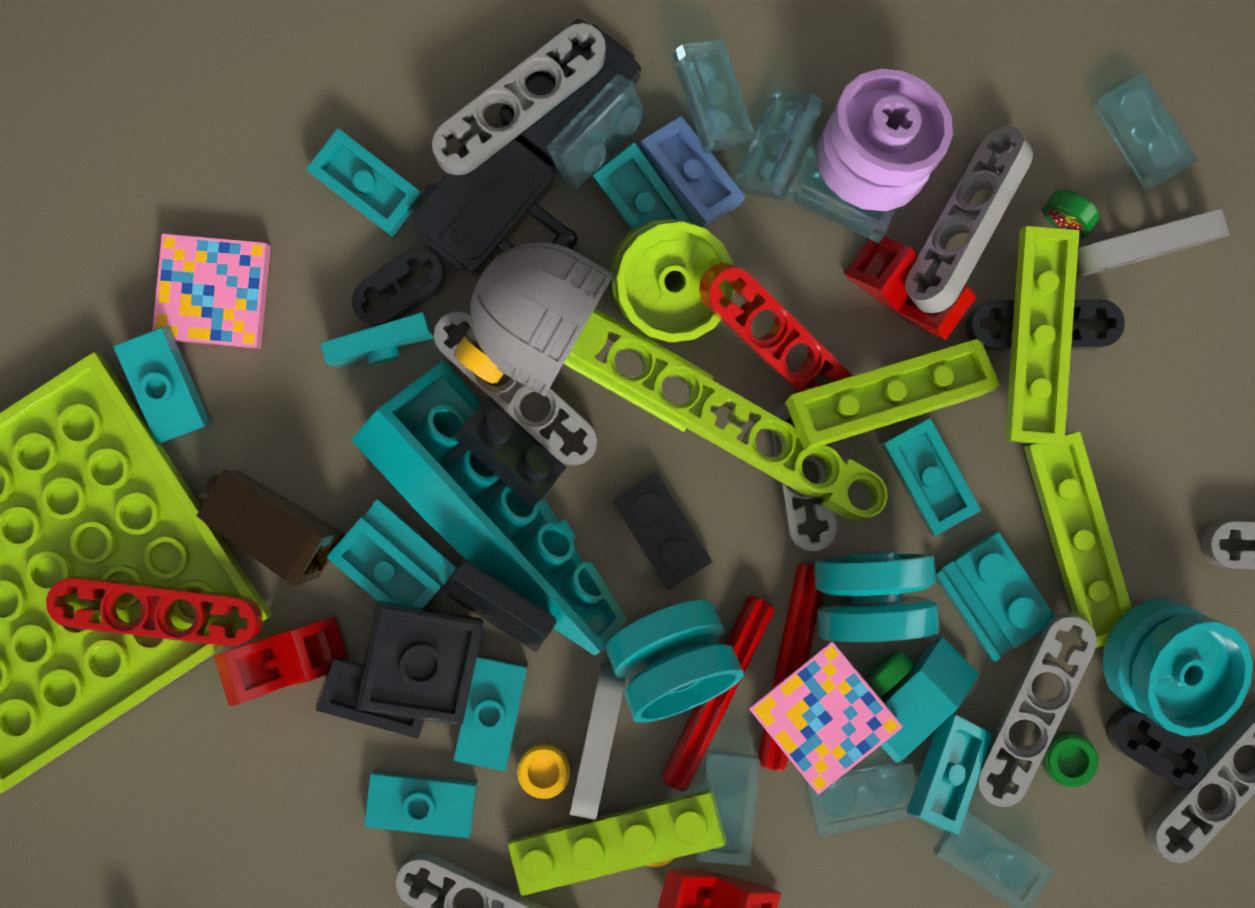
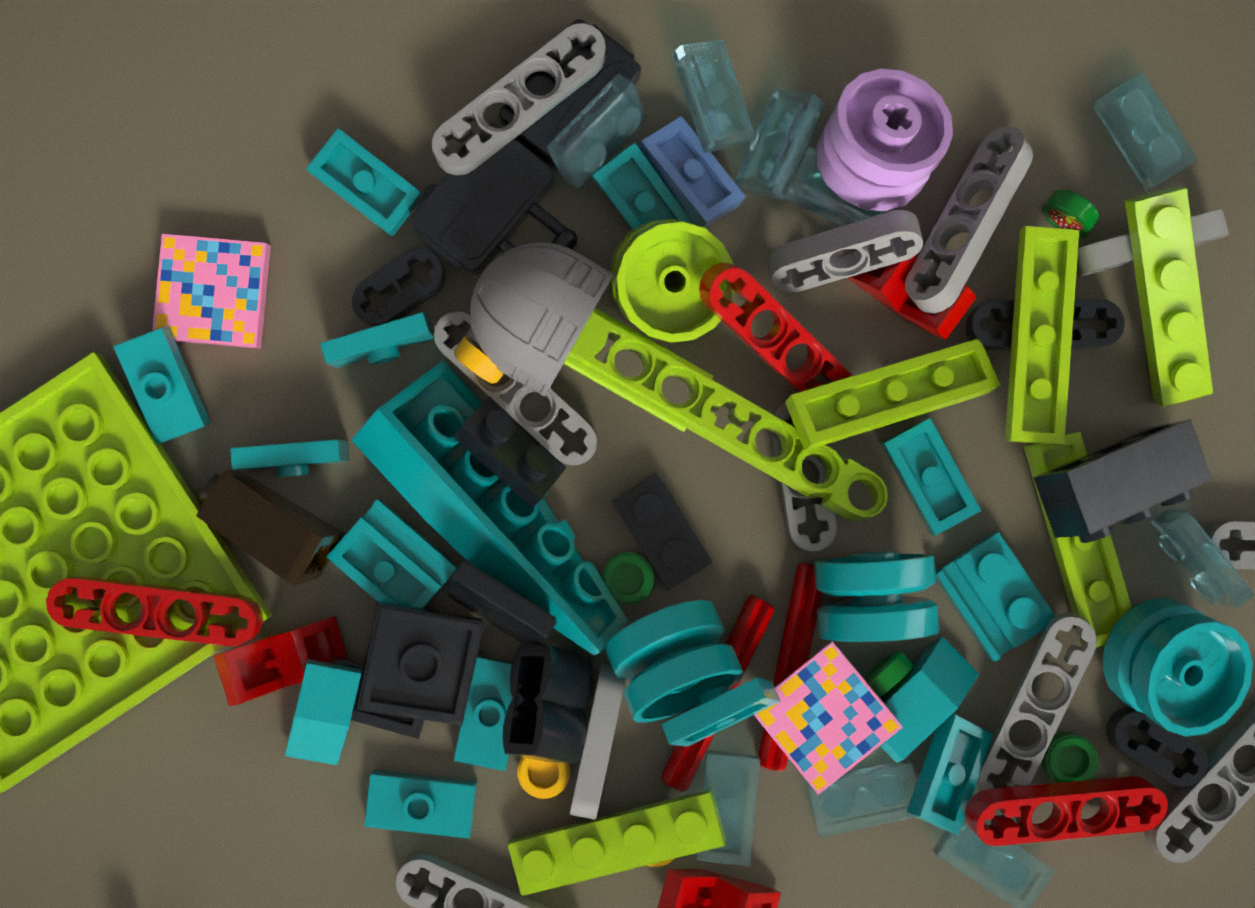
none -> teal plate [230,439,350,478]
none -> teal slope [285,659,361,765]
none -> black brick [502,645,593,764]
none -> green tile [602,551,654,605]
none -> teal plate [661,677,781,747]
none -> light grey beam [768,210,923,293]
none -> red beam [964,776,1168,846]
none -> black brick [1033,419,1213,543]
none -> lime plate [1125,186,1213,407]
none -> clear light blue plate [1151,509,1255,608]

